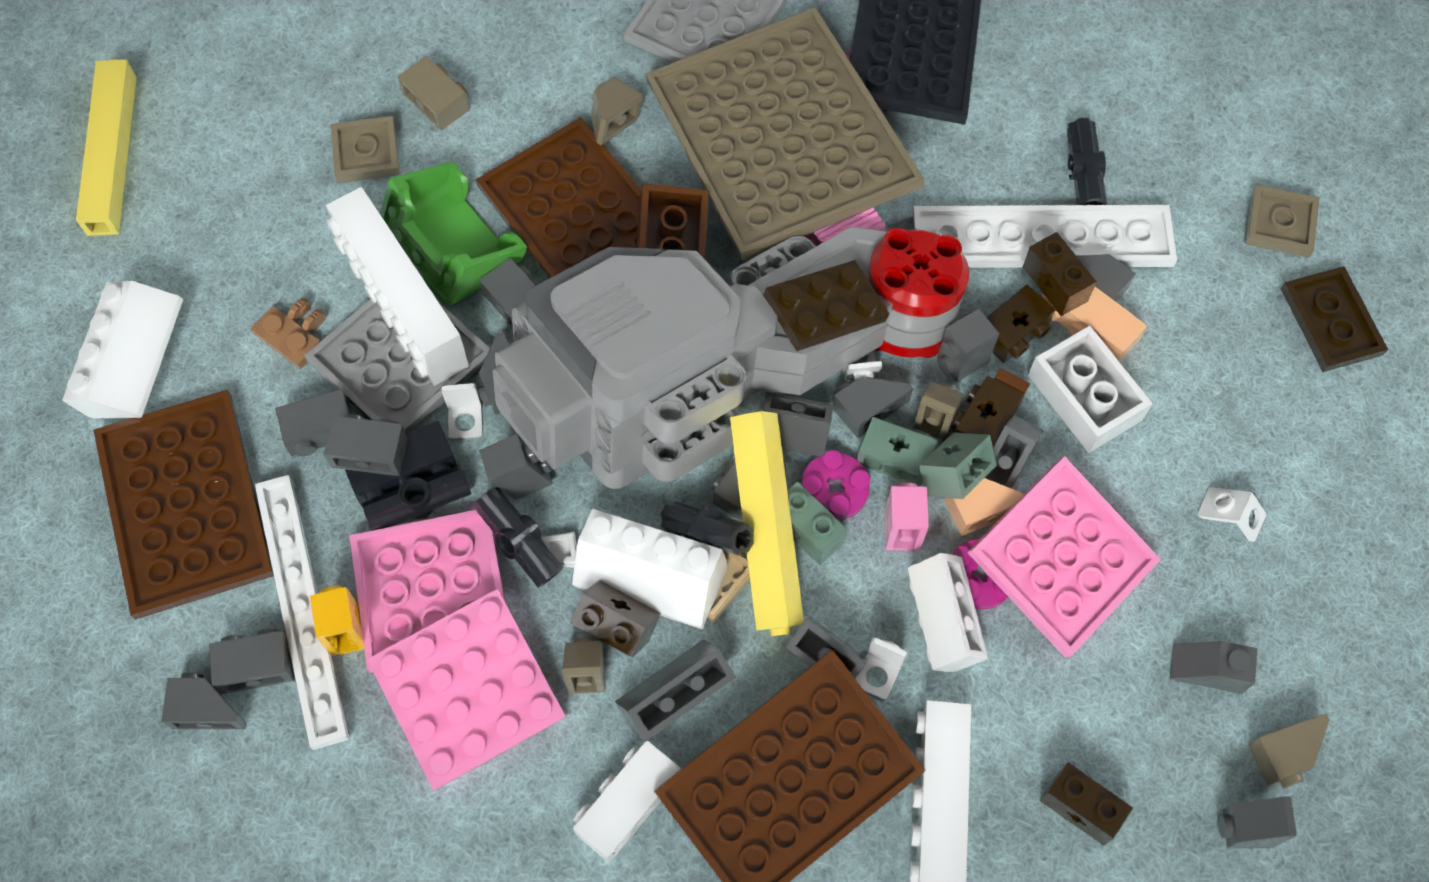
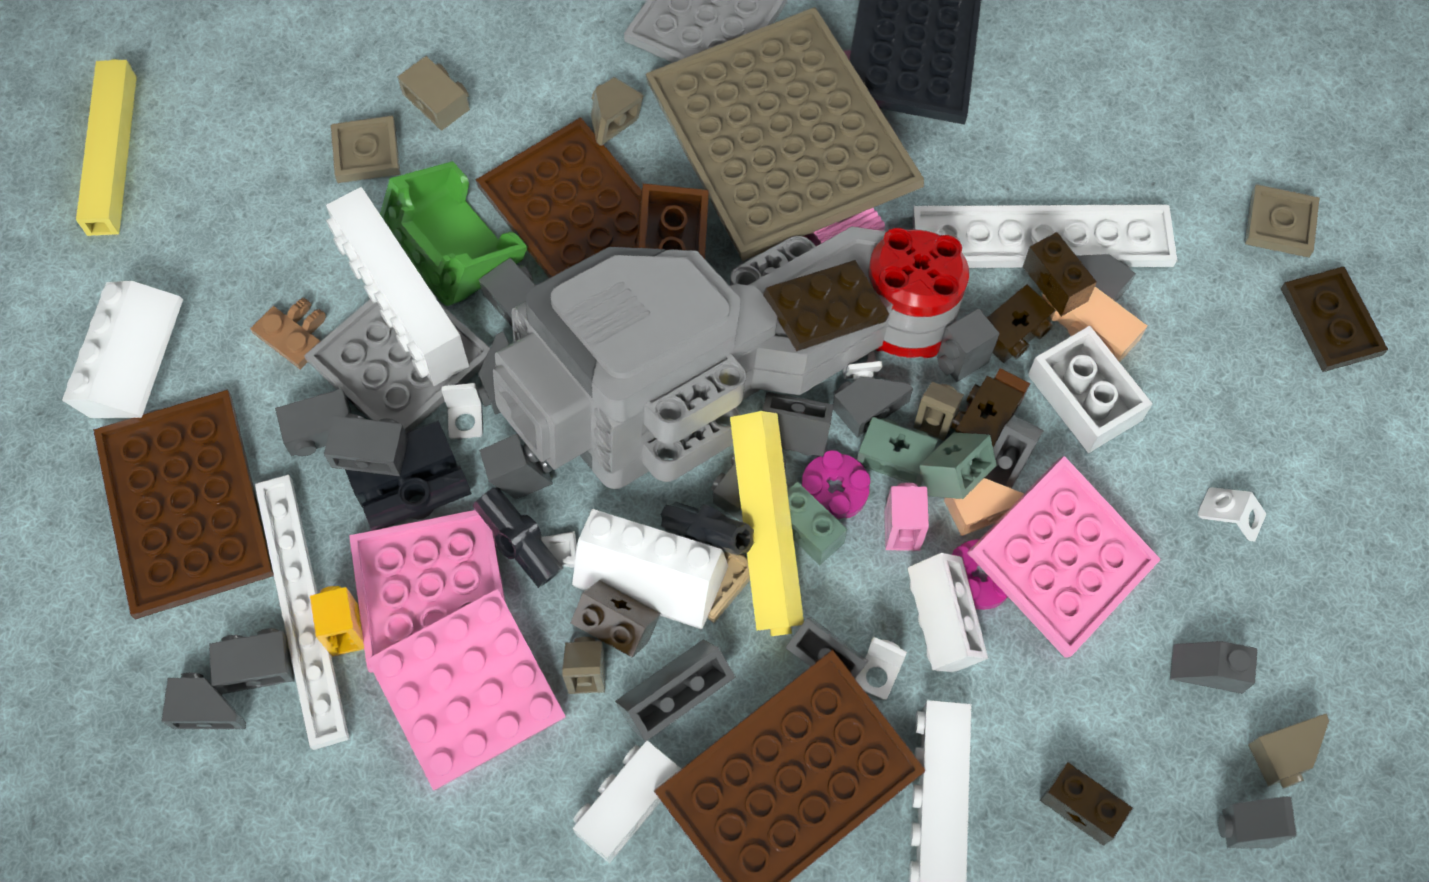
black piece [1066,118,1107,205] -> none

